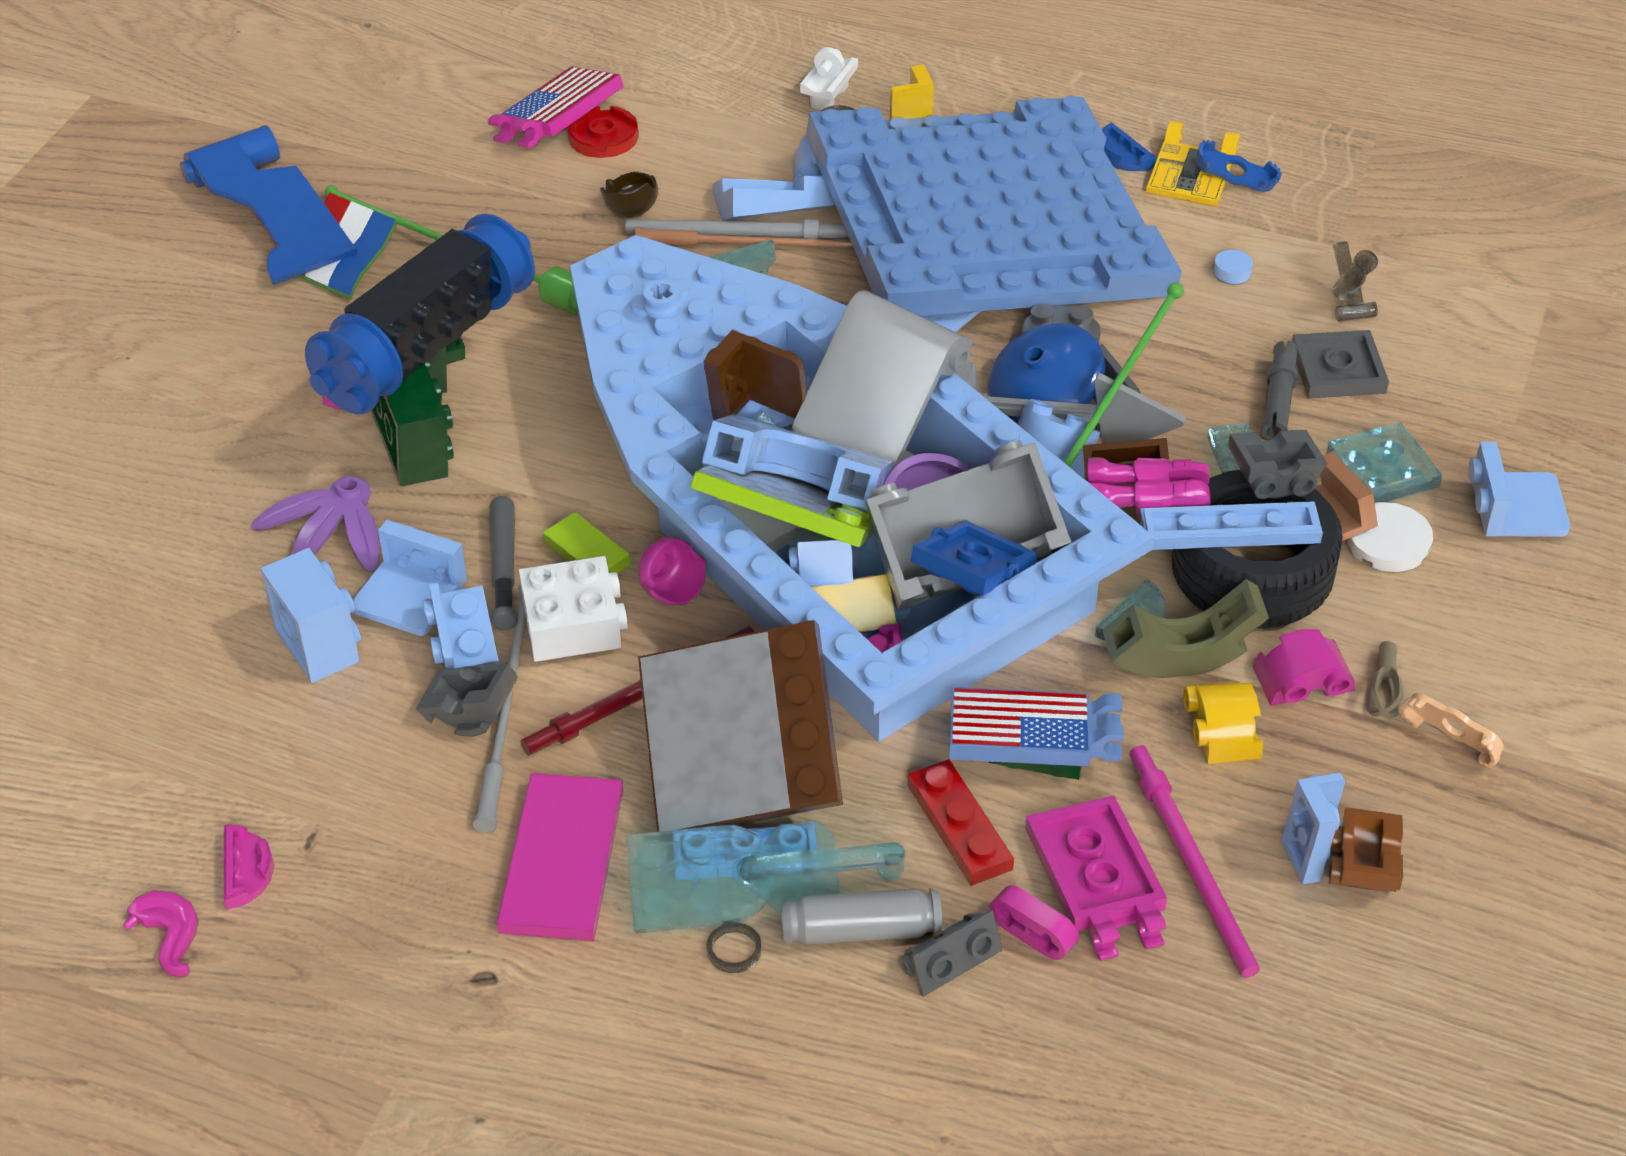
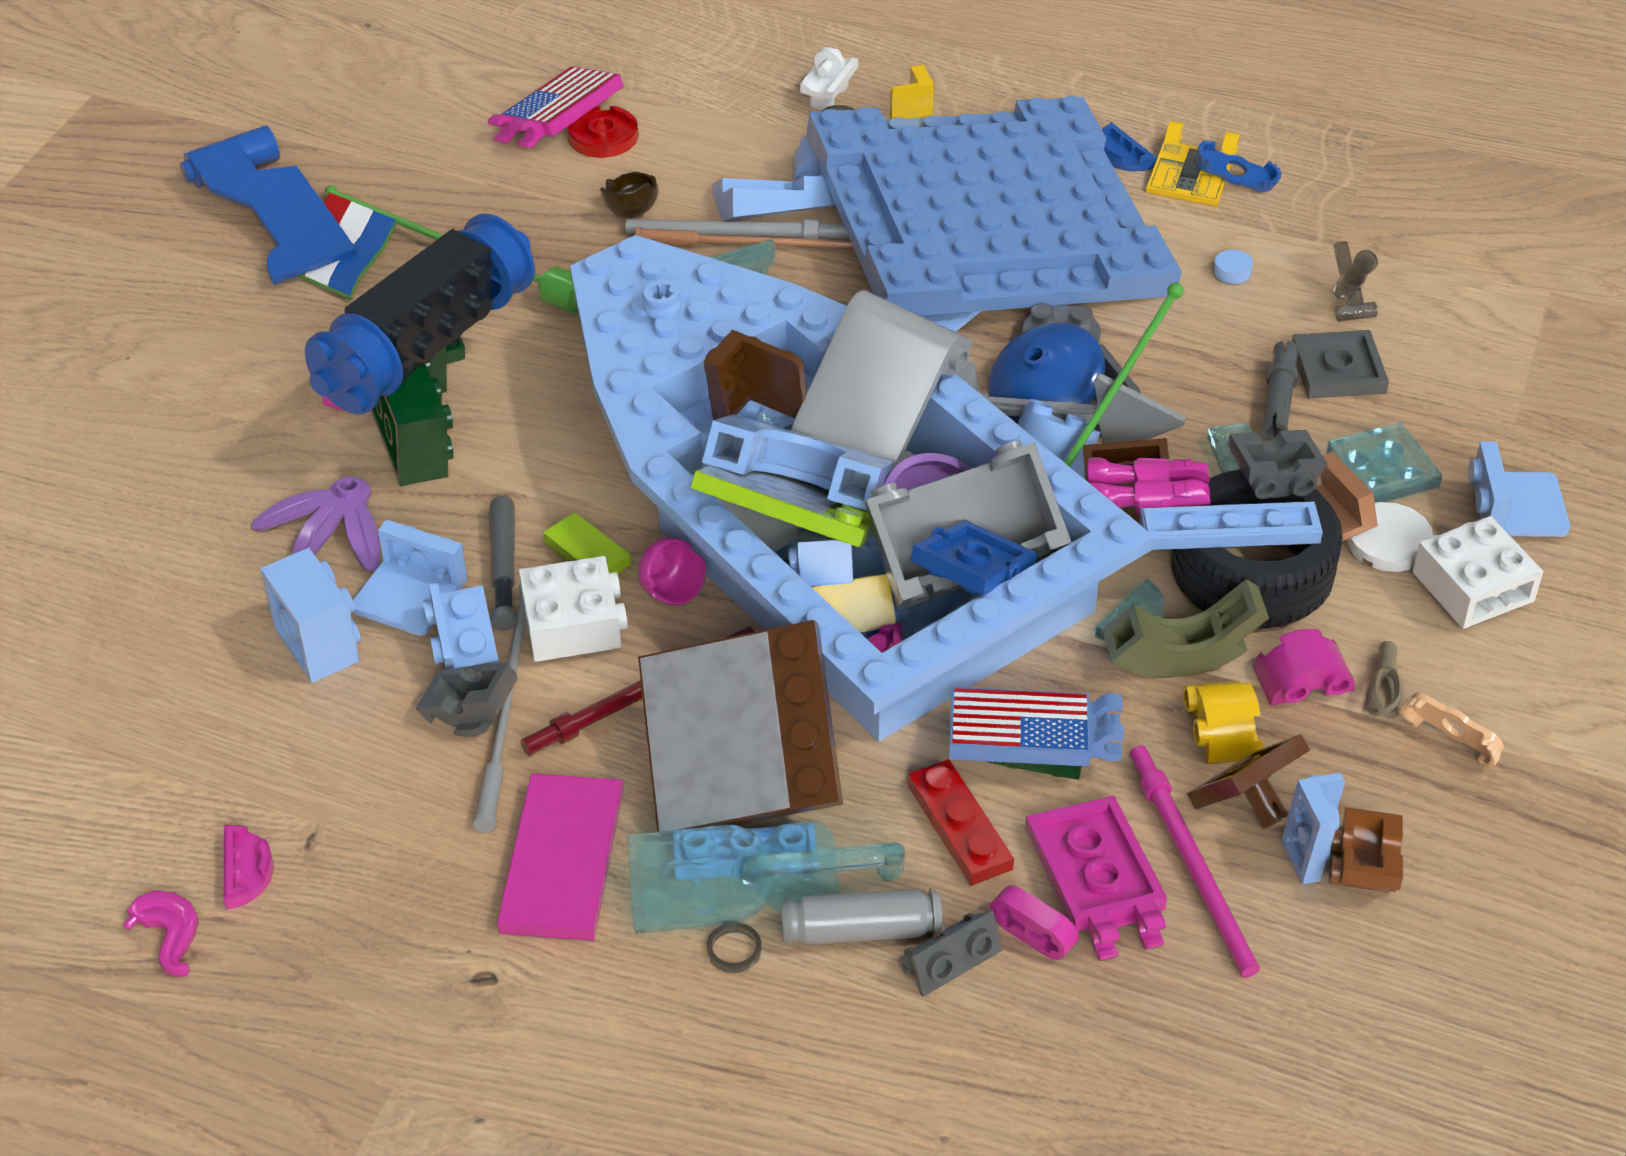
none -> reddish brown tile [1187,734,1310,829]
none -> white brick [1412,516,1543,629]

